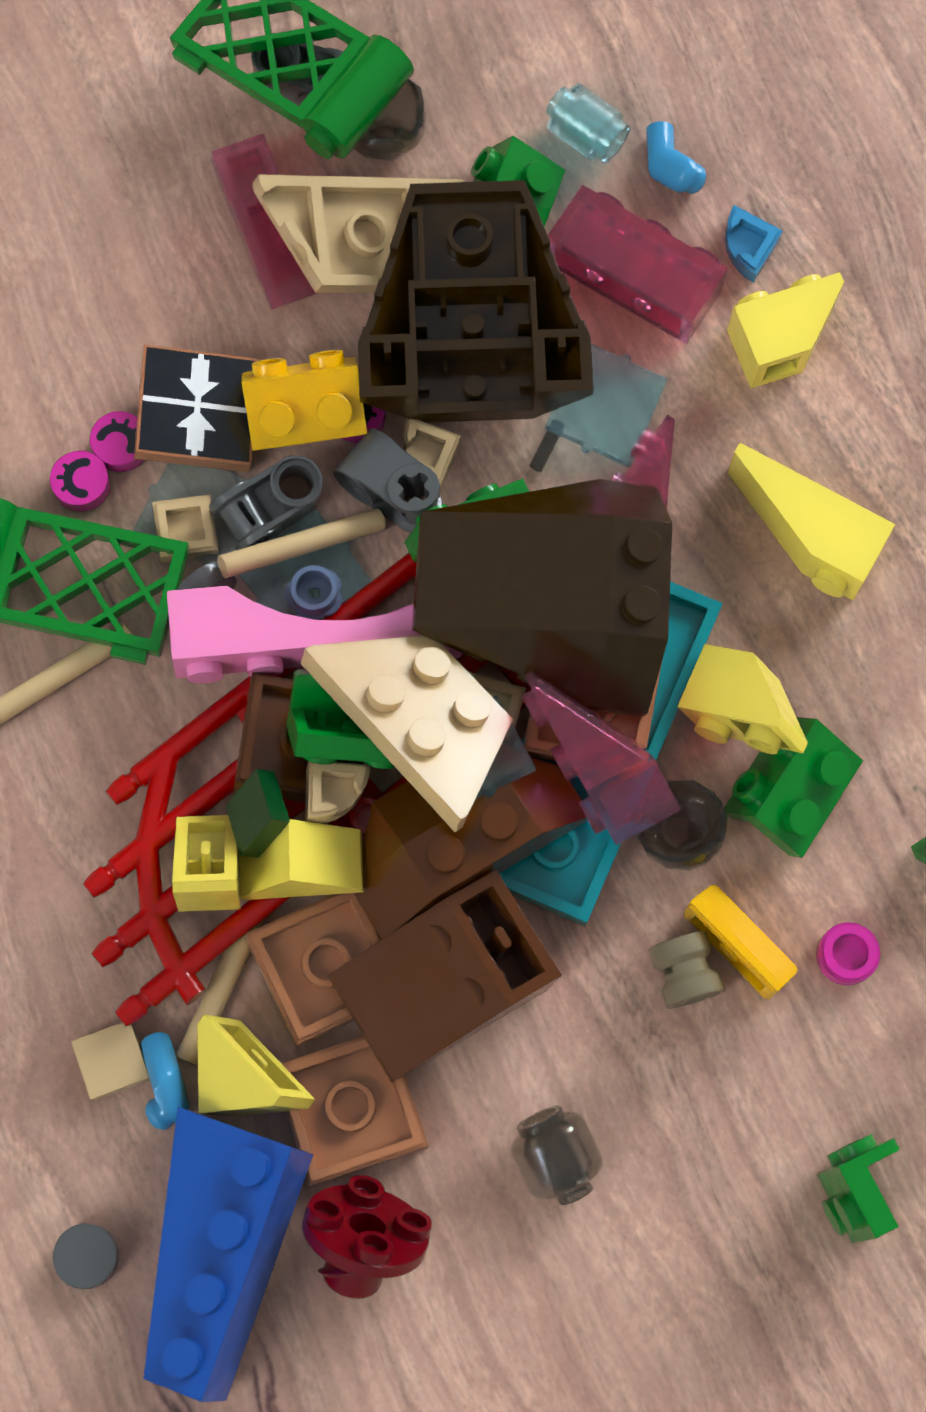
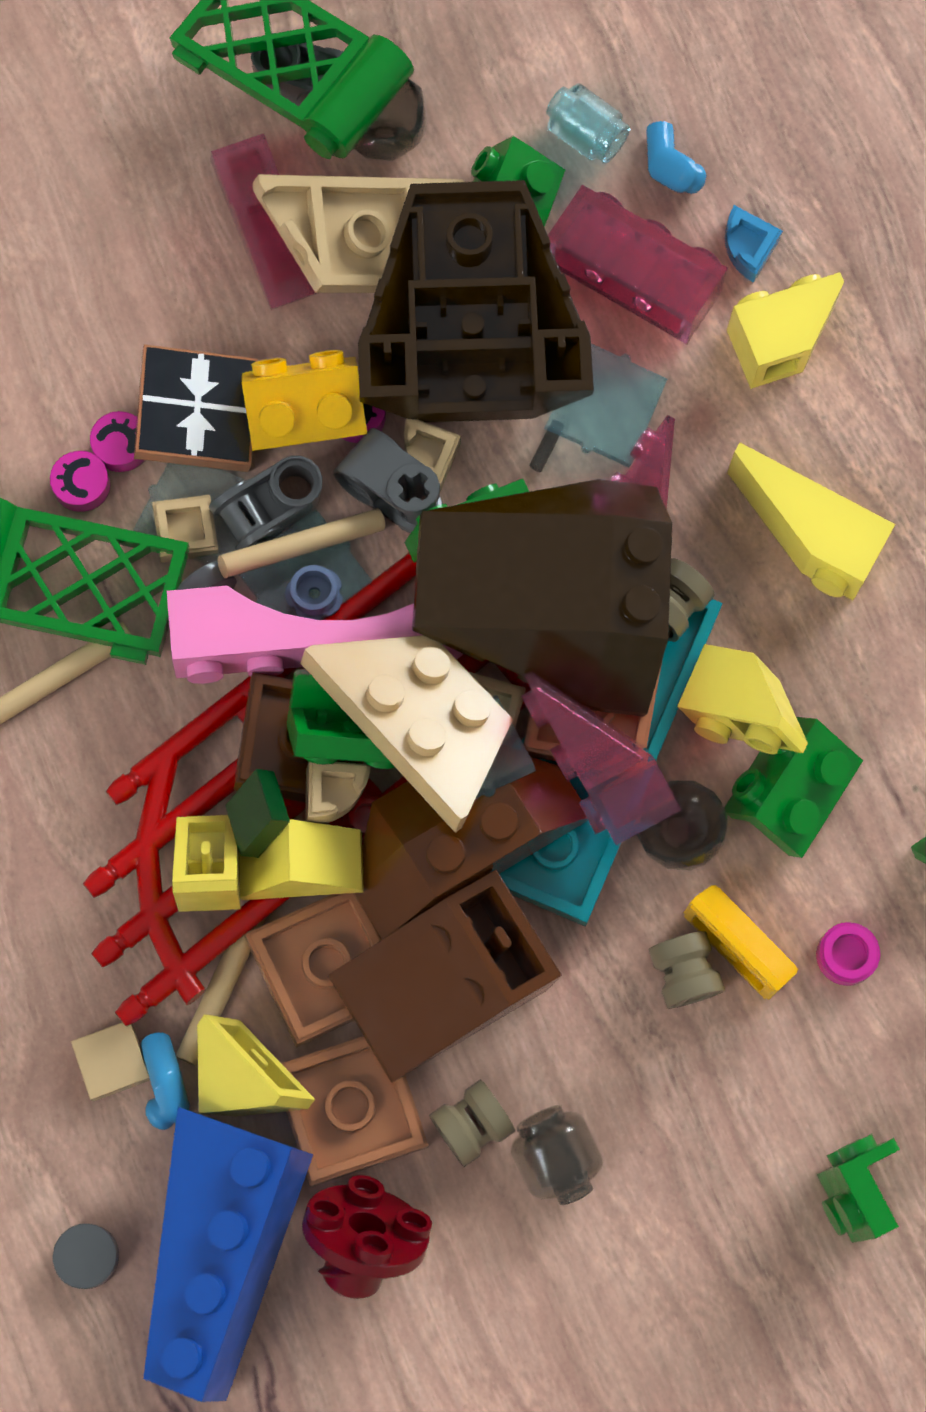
none -> dark tan wheel [429,1079,516,1167]
none -> dark tan wheel [668,558,715,642]

